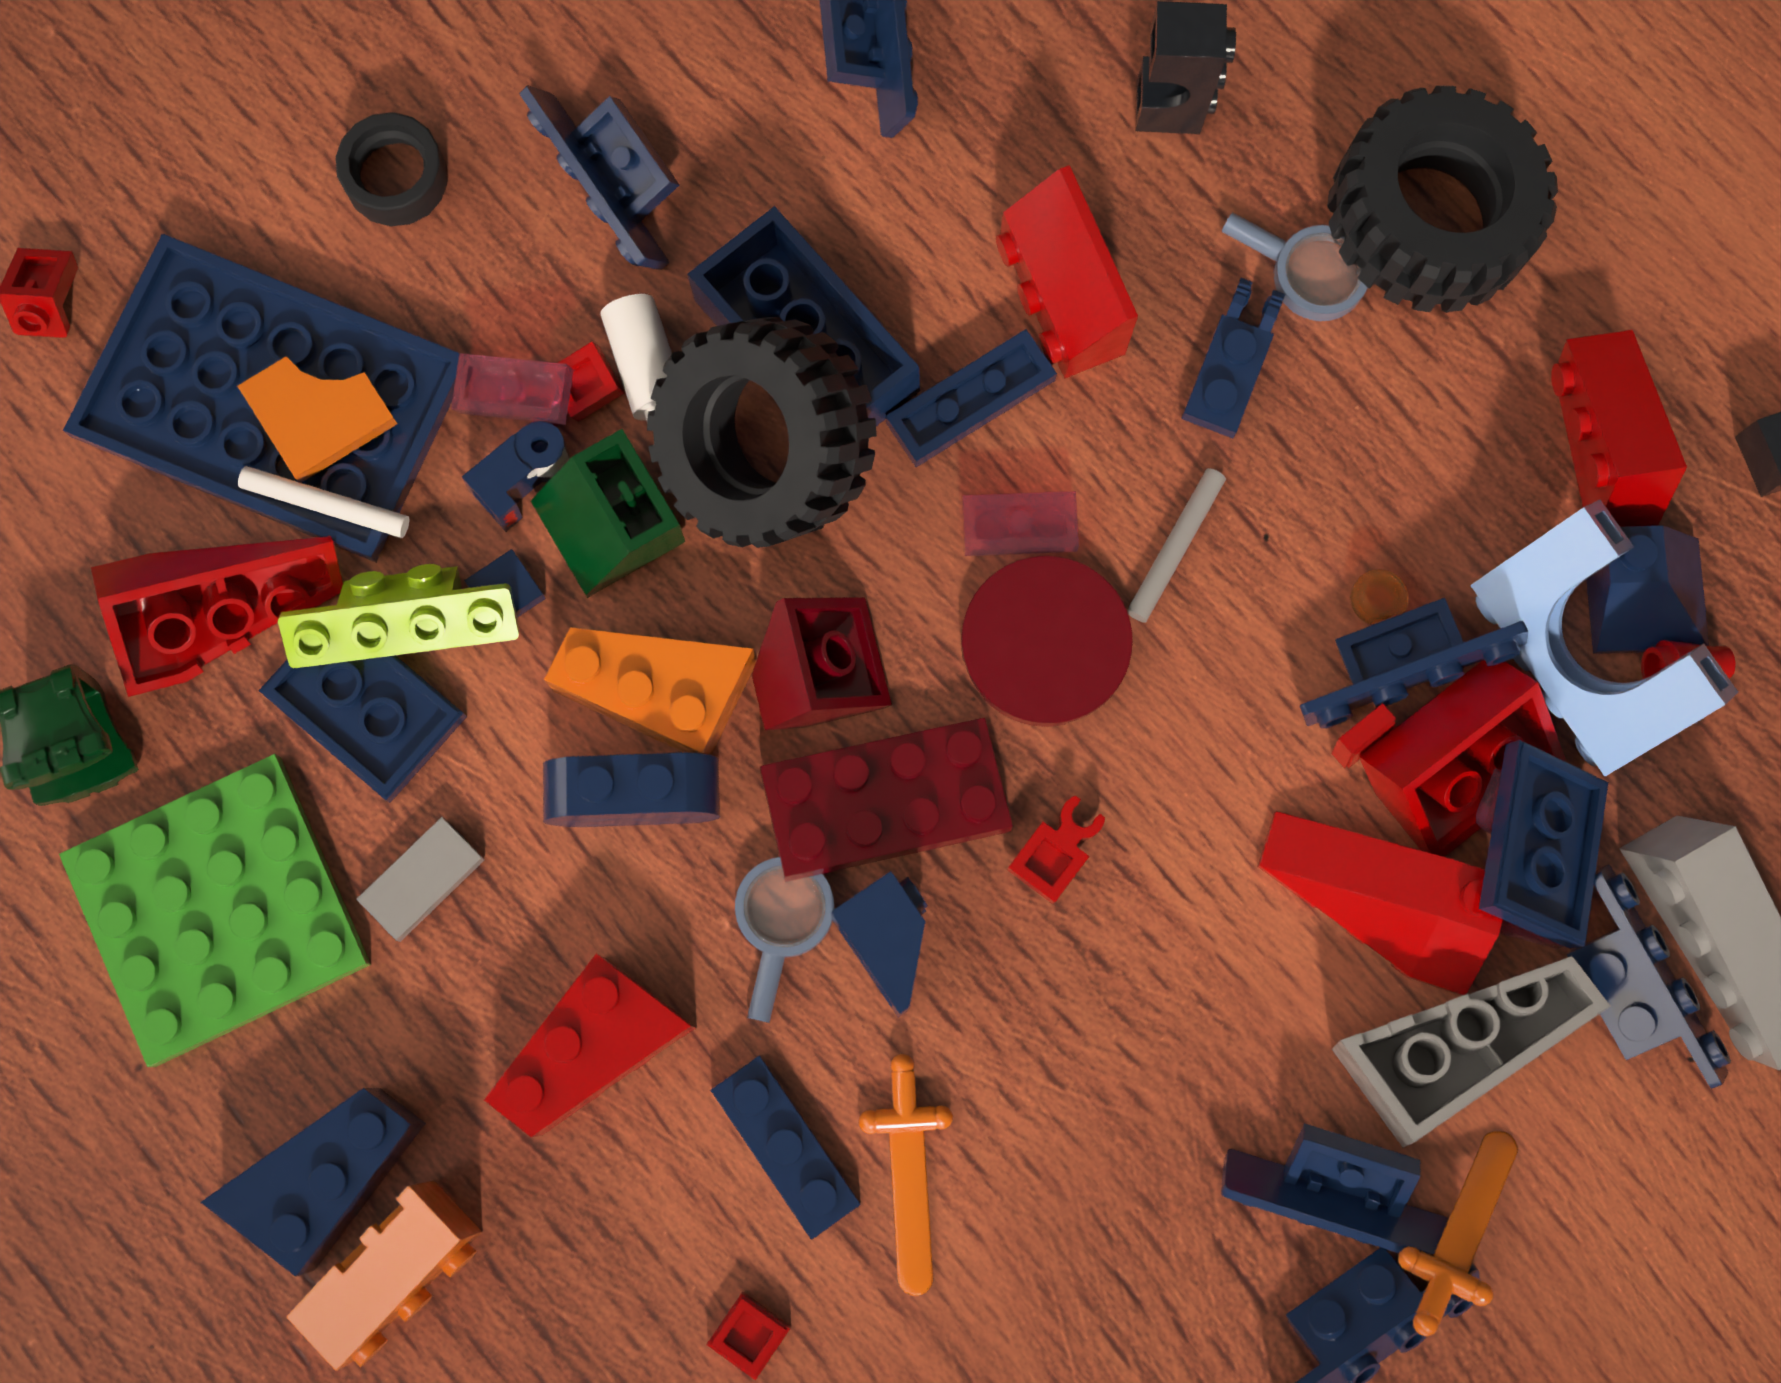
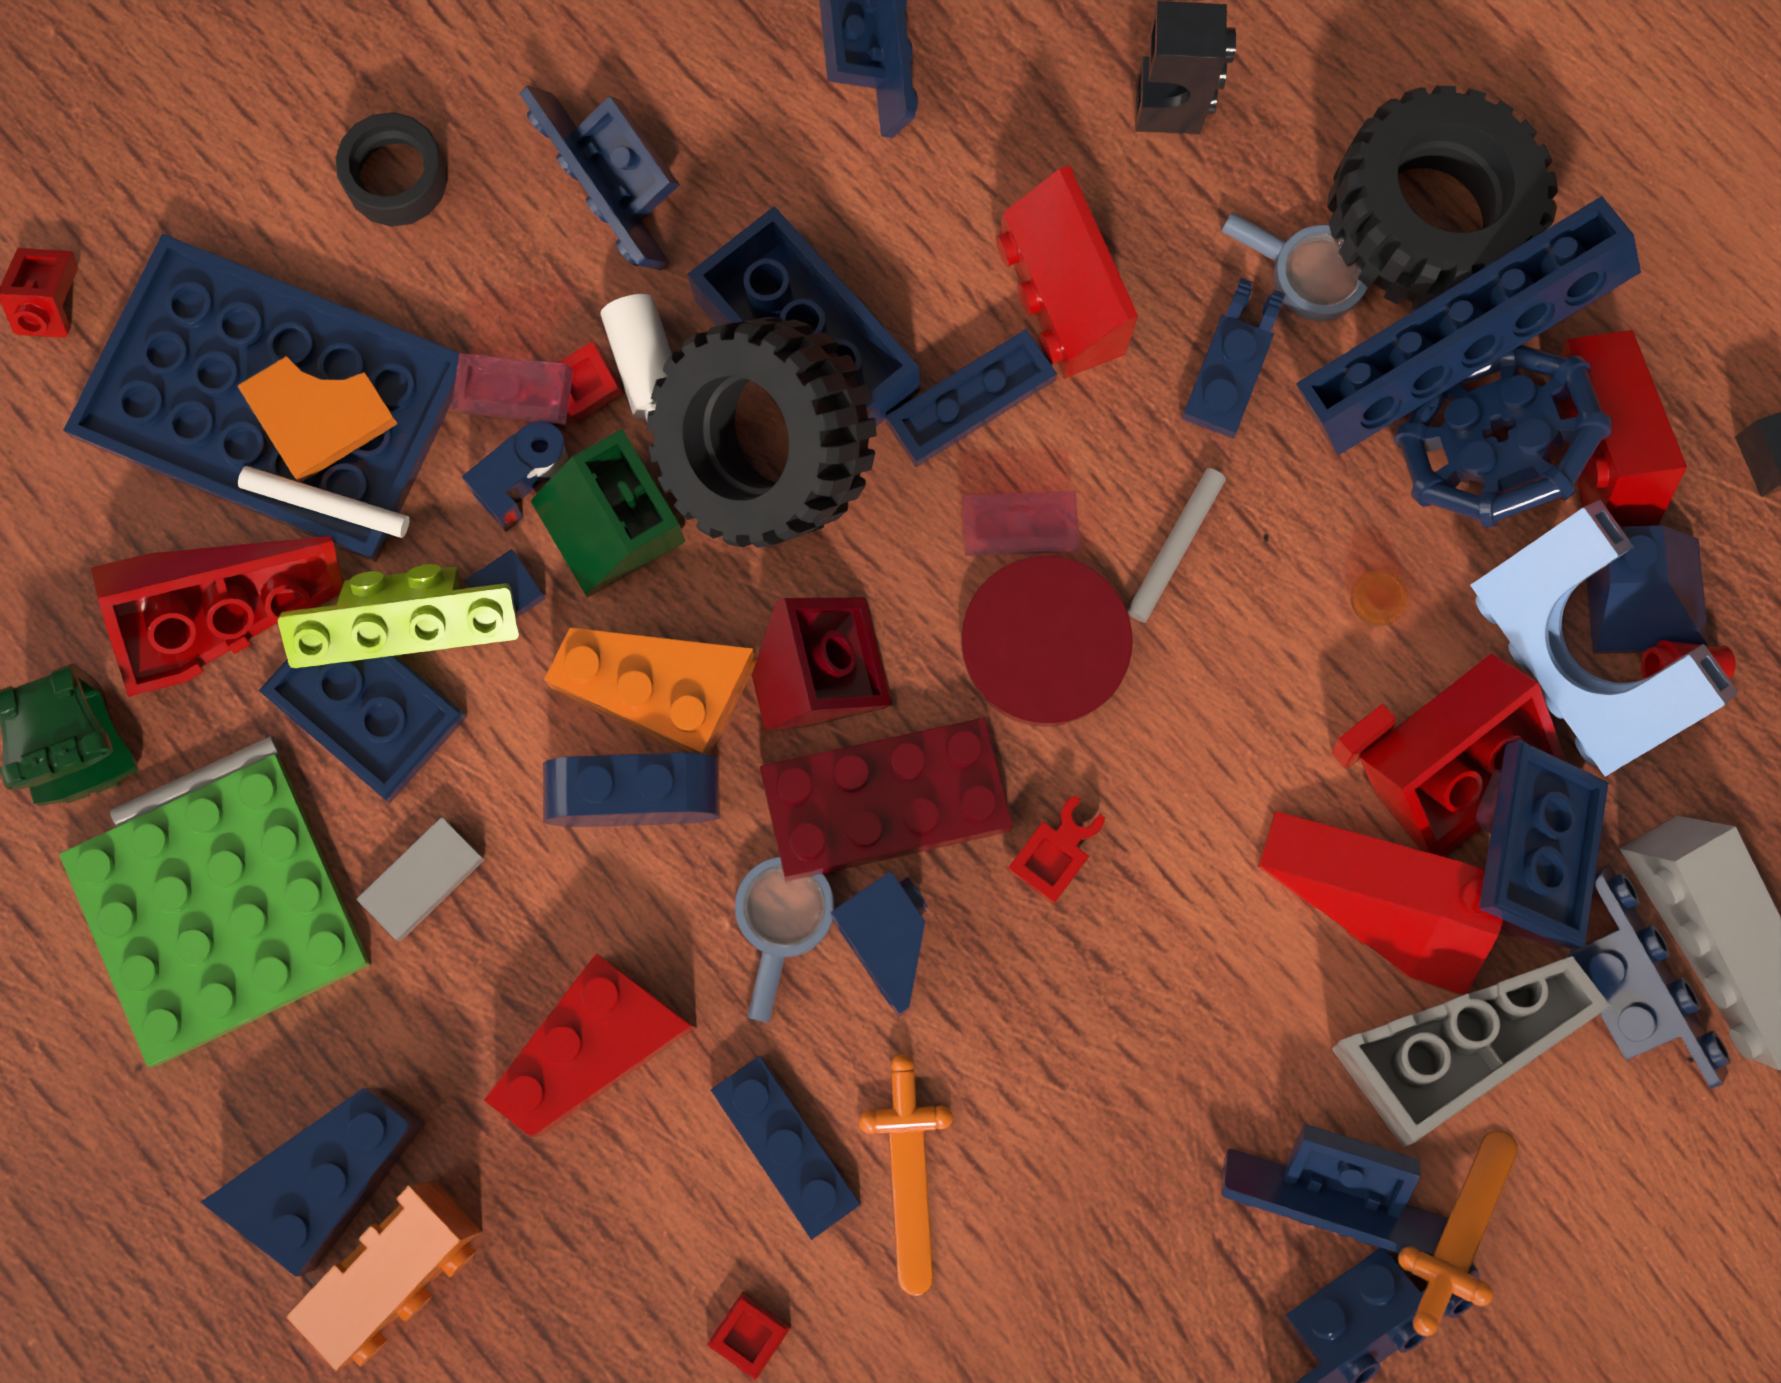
dark blue bracket [1300,597,1528,729] -> none
none -> light grey bar [110,735,282,827]
none -> dark blue brick [1296,196,1641,455]
none -> dark blue plate [1394,345,1613,527]

